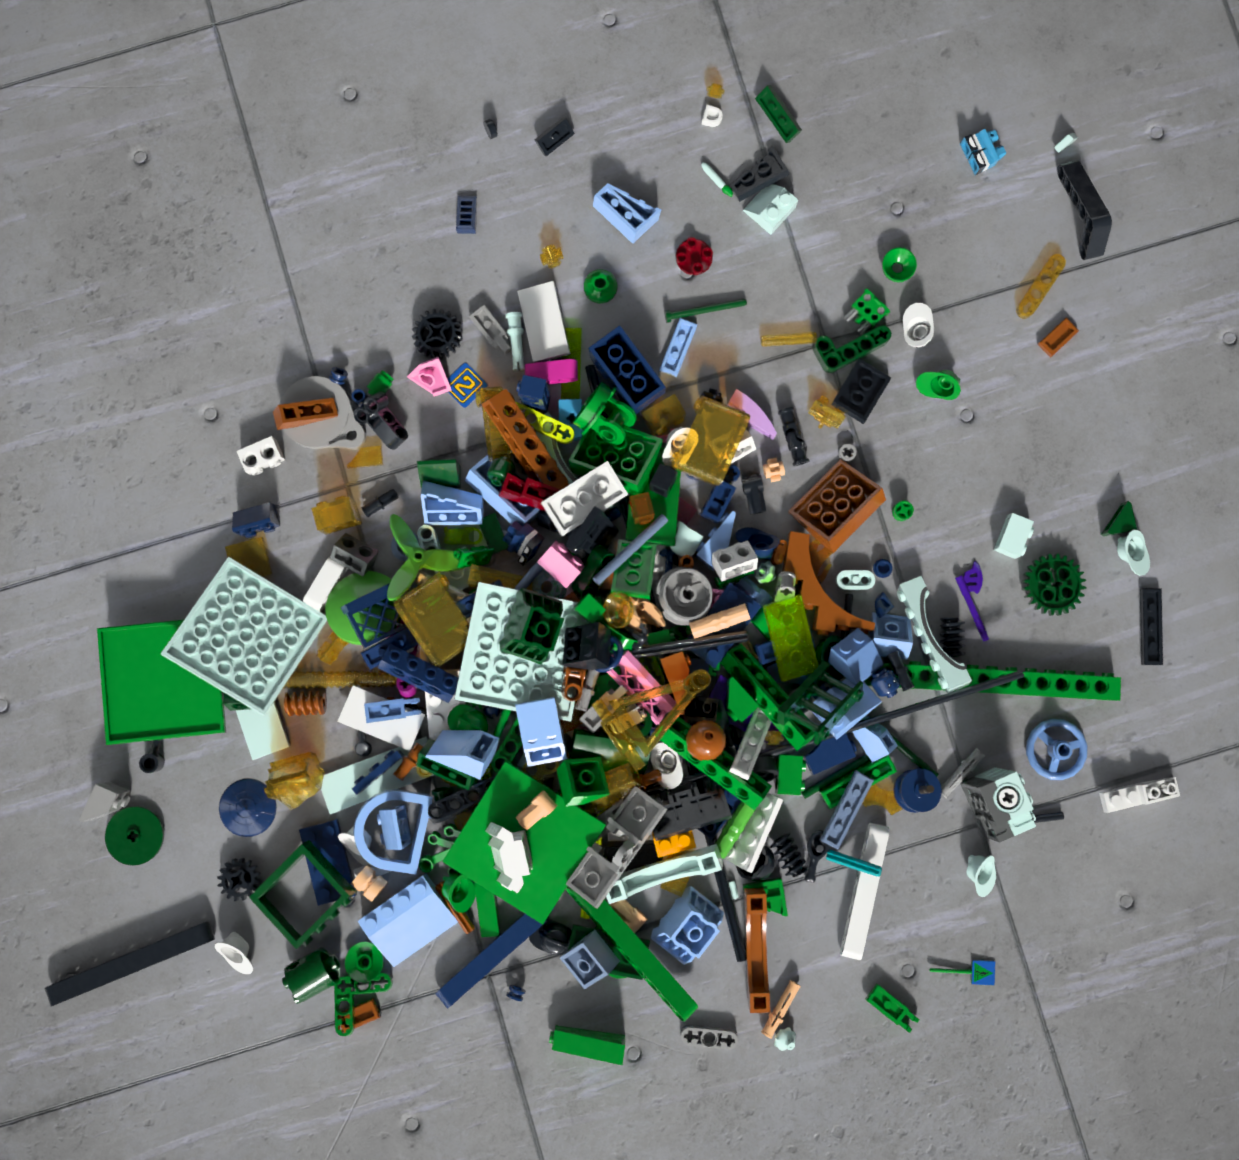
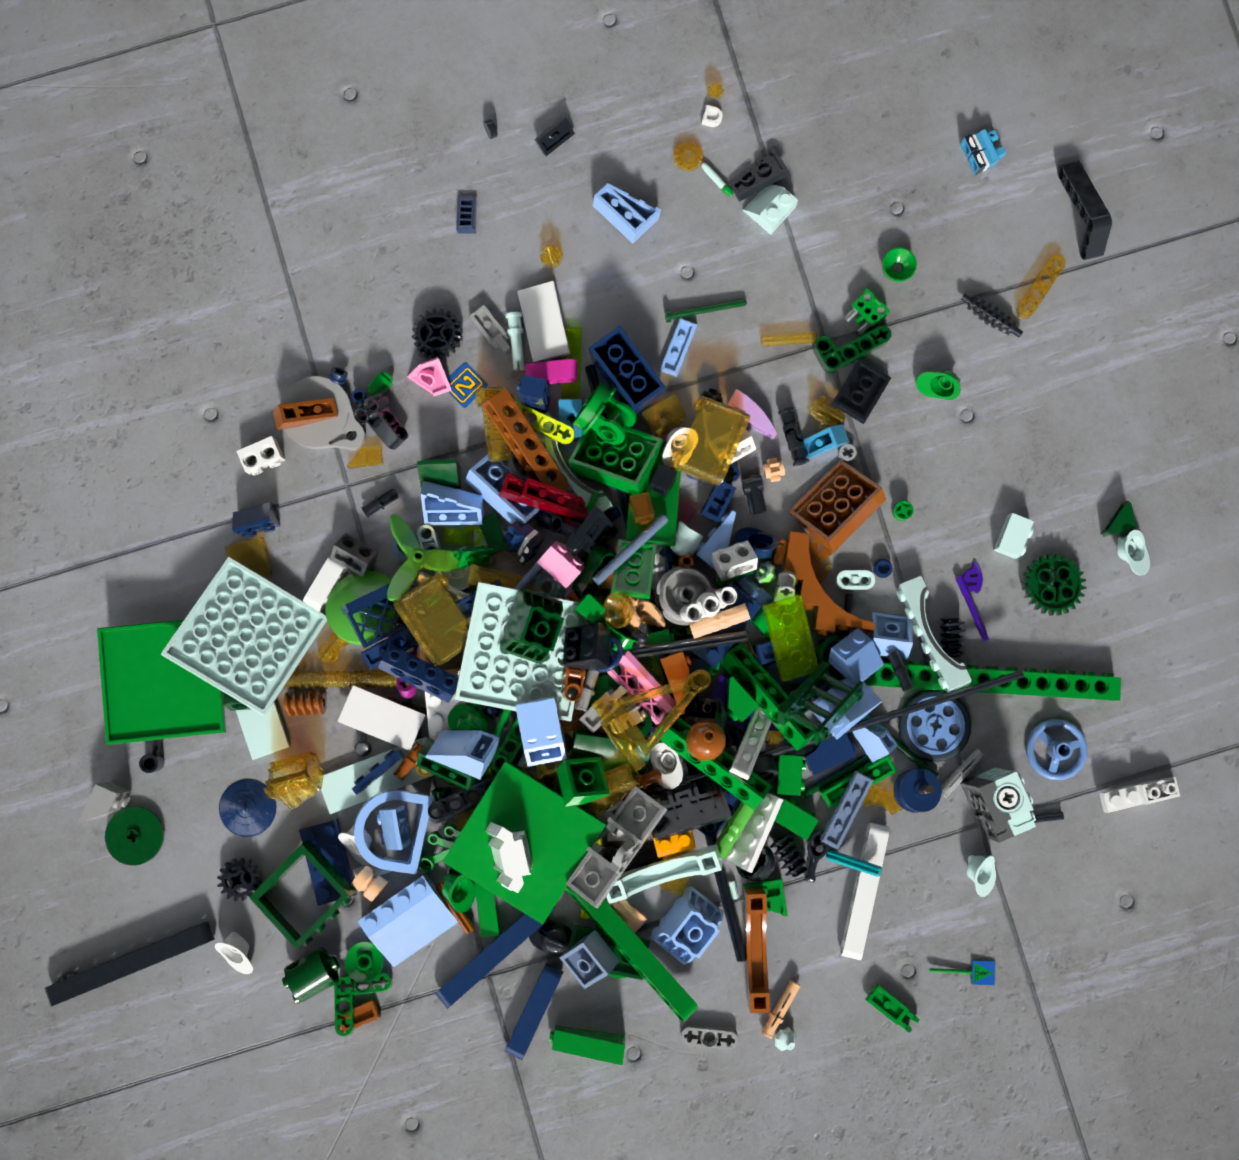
clear yellow brick [311,496,362,535] -> none
medium blue hinge [364,698,421,723] -> none
dark green head [487,456,515,486] -> none
dark blue bush [506,985,526,1001] -> none
light nougat piece [516,791,557,830] -> none
white plate [541,461,628,536] -> none
green piece [584,269,618,304] -> none
dark red dish [675,237,713,275] -> none
dark green plate [755,85,802,143] -> none
dark blue head [871,668,900,698] -> none
dark blue tile [875,592,894,618] -> none
white piece [903,303,934,347] -> none
dark orange tile [1038,318,1079,358] -> none
light aqua tile [1054,133,1078,153] -> none
black tile [1140,588,1163,665] -> none
none -> dark blue beam [504,963,564,1060]
none -> clear yellow gear [673,141,703,171]
none -> white piece [680,587,737,622]
none -> green hinge [770,792,819,840]
none -> dark azure slope [803,424,849,459]
none -> wedge [898,689,972,762]
none -> black piece [961,293,1024,338]

